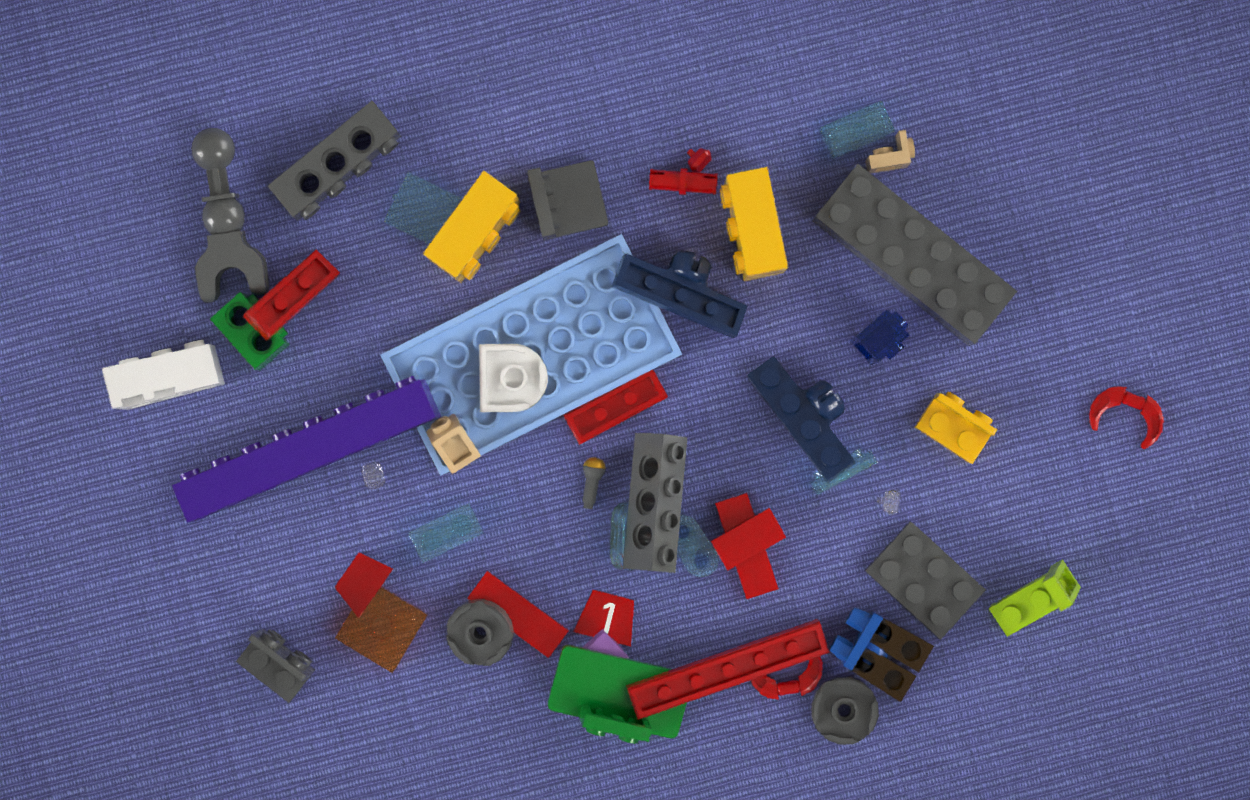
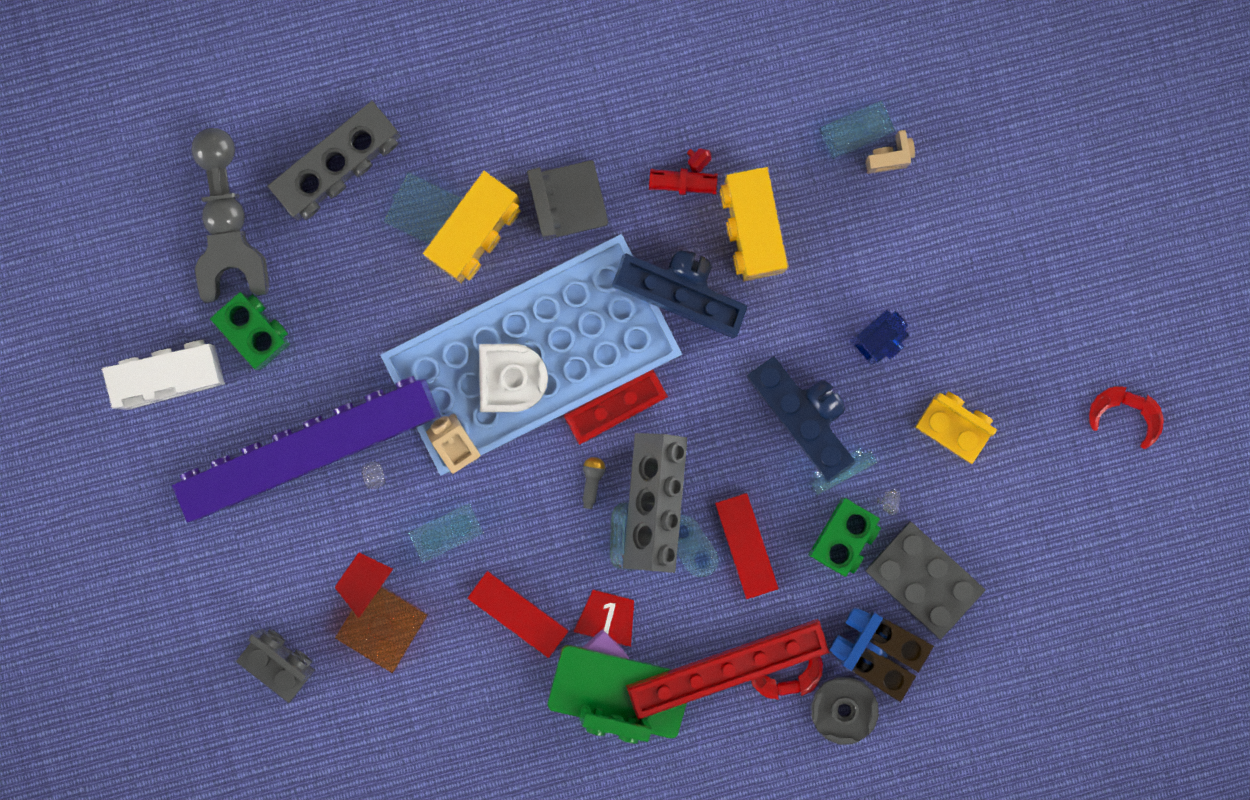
red tile [243,249,340,341] -> none
dark grey plate [446,599,514,666] -> none
red tile [711,508,786,571] -> none
dark grey brick [812,164,1017,346] -> none
lime bracket [989,559,1081,637] -> none
none -> green brick [808,497,881,577]

